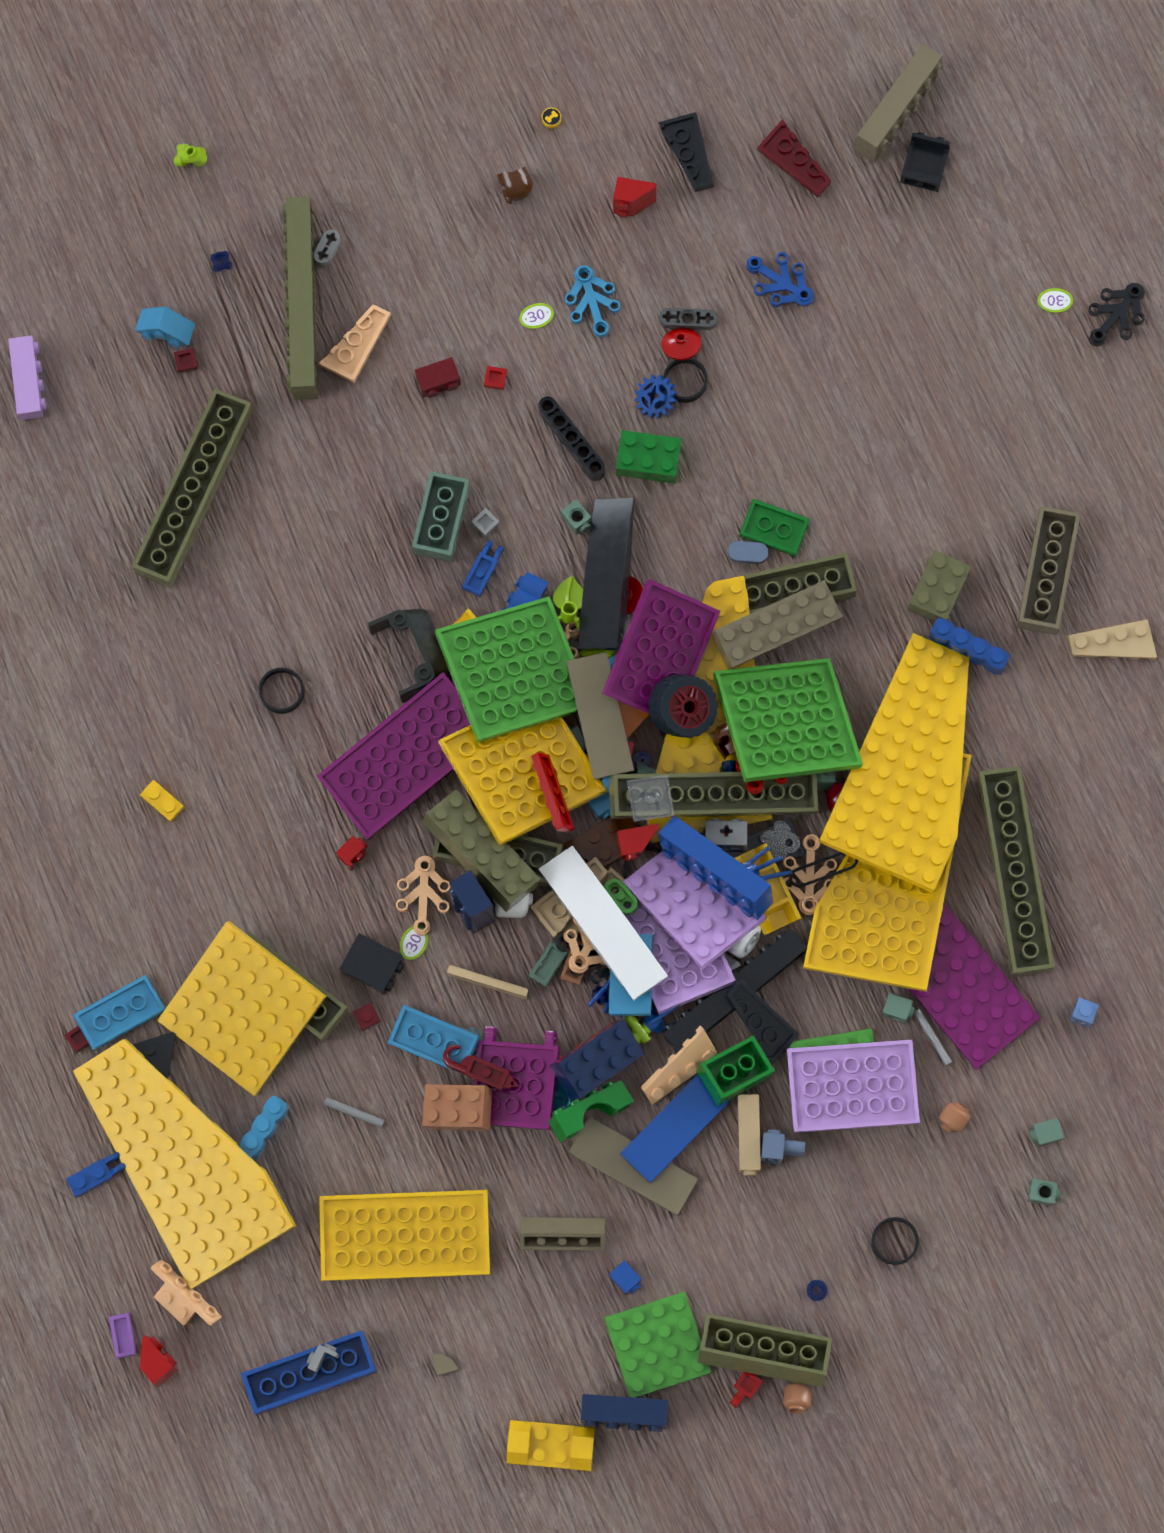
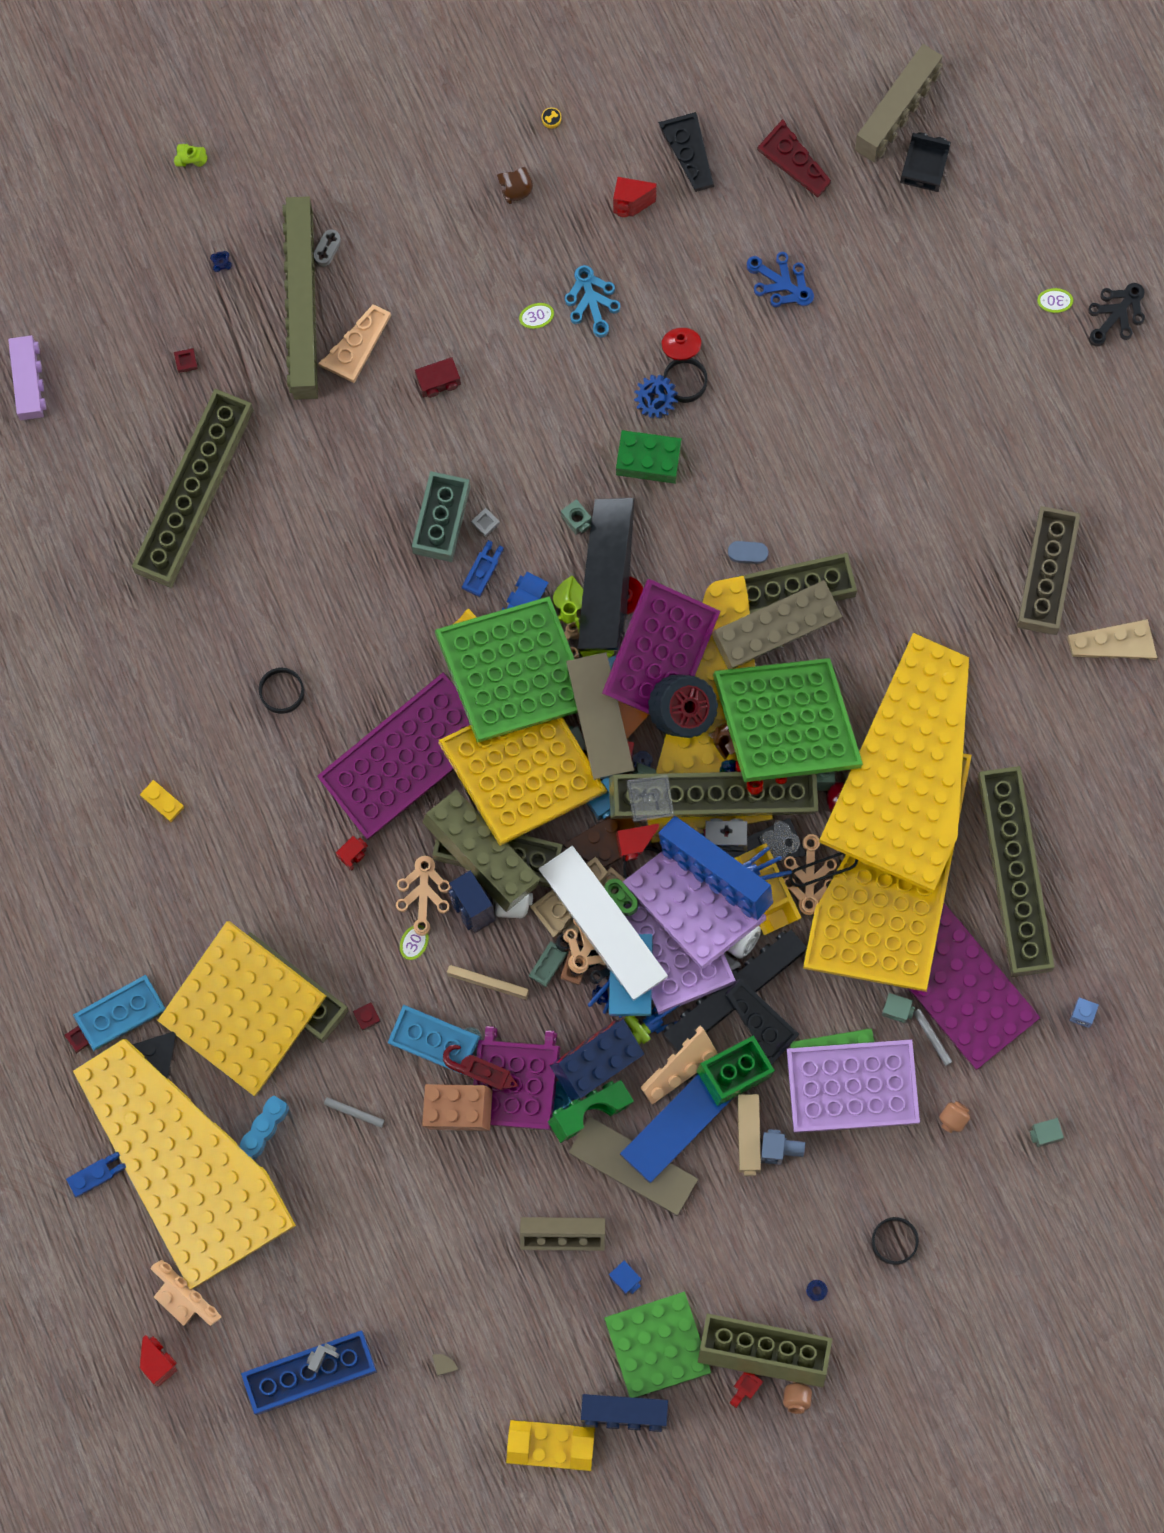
medium lavender tile [109,1313,138,1359] -> none
dark azure brick [135,306,196,348] -> none
yellow plate [319,1190,490,1281] -> none
black panel [339,933,405,995] -> none
pearl dark grey windscreen [367,608,453,703] -> none
red plate [484,366,507,390] -> none
red plate [531,752,575,833] -> none
black beam [539,396,605,481] -> none
dark grey beam [659,308,717,330] -> none
green tile [739,499,810,557] -> none
olive brick [908,550,971,622] -> none
blue brick [929,618,1010,675] -> none
sand green brick [1027,1179,1060,1206] -> none

